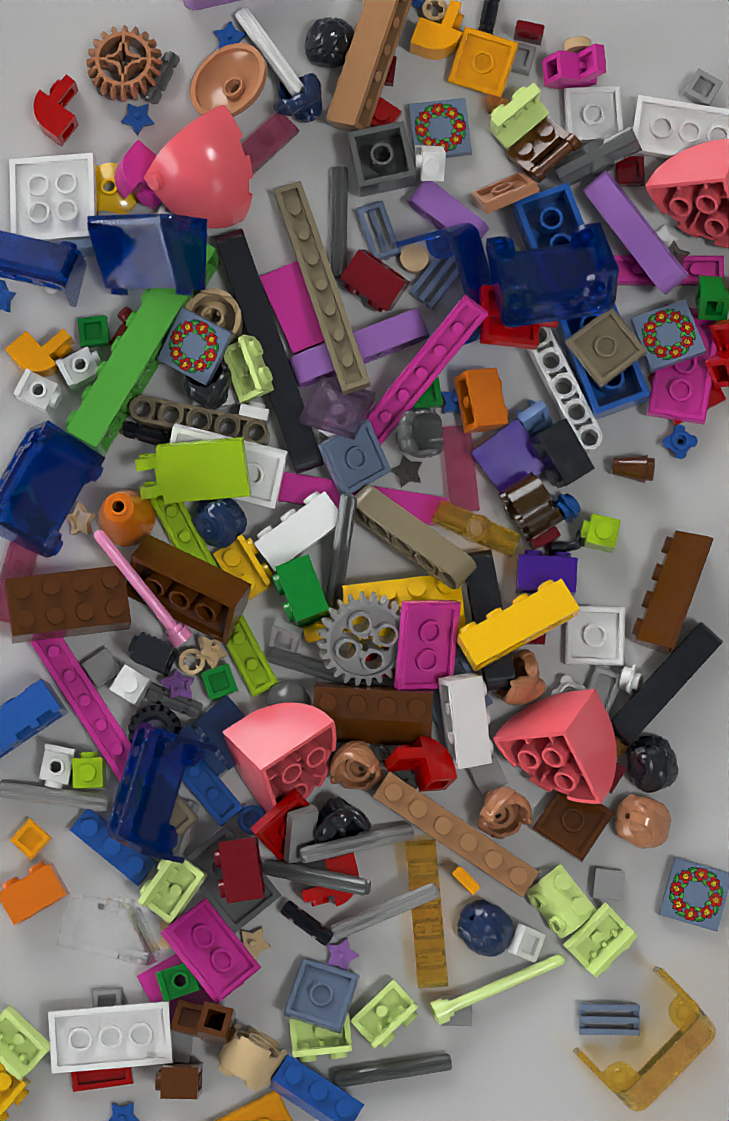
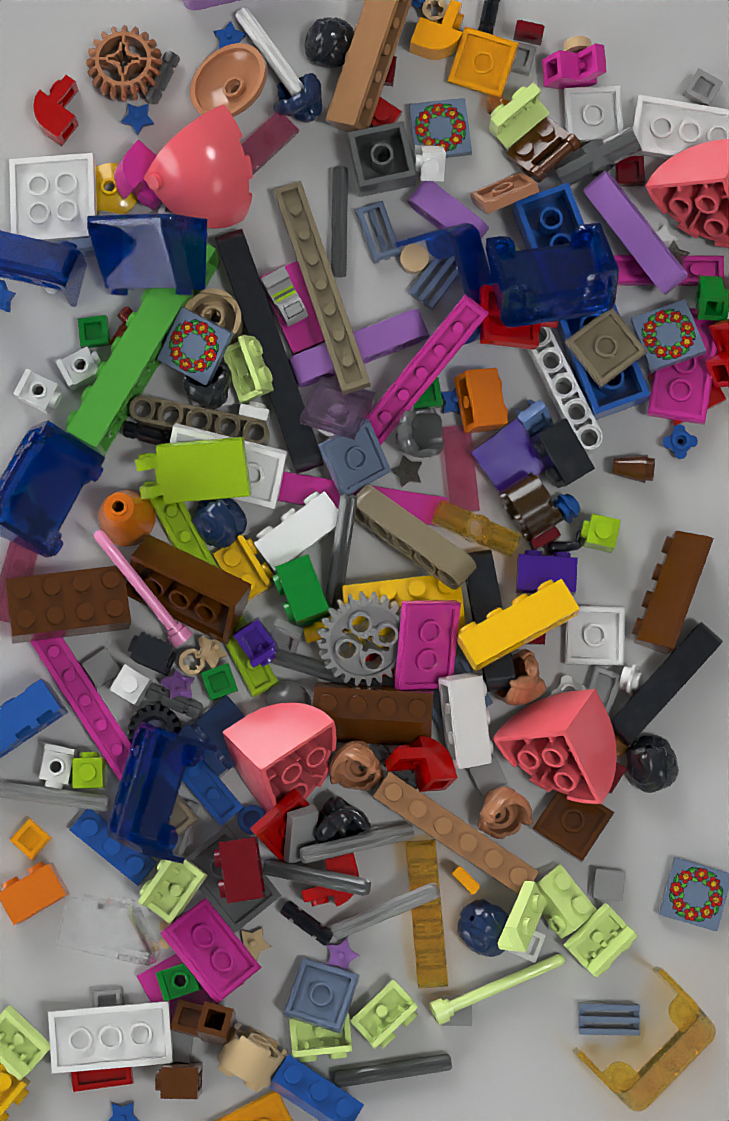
light orange brick [5,328,74,377] -> none
tan piece [65,502,96,535] -> none
dark red brick [340,249,411,312] -> none
nougat hair [613,795,672,849] -> none
none -> dark purple bracket [233,617,278,668]
none -> light grey leg [261,266,308,327]
none -> yellowish green bracket [498,881,545,952]

